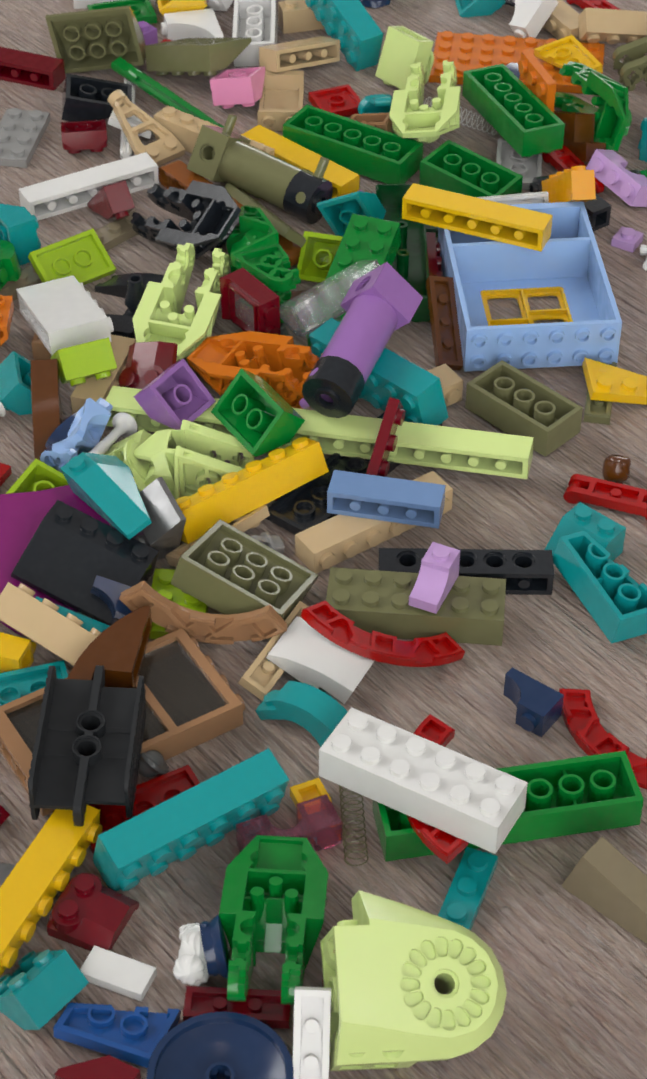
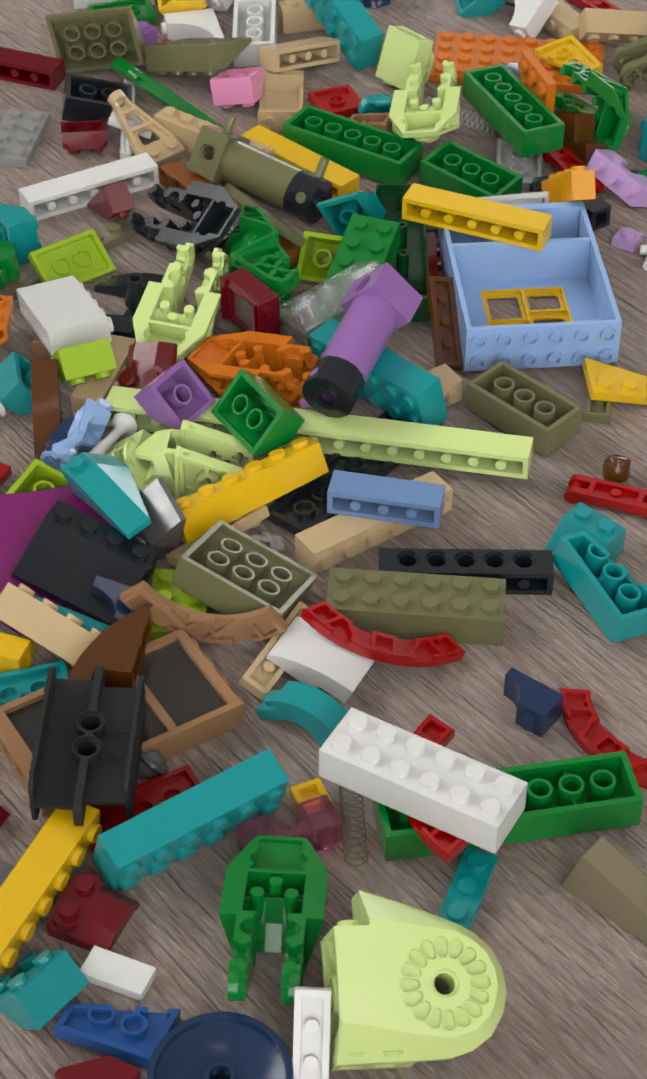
piece [173,914,230,986] -> none
dark red plate [183,986,291,1029] -> none
dark red plate [366,397,406,477] -> none
lavender arch [409,542,460,614] -> none

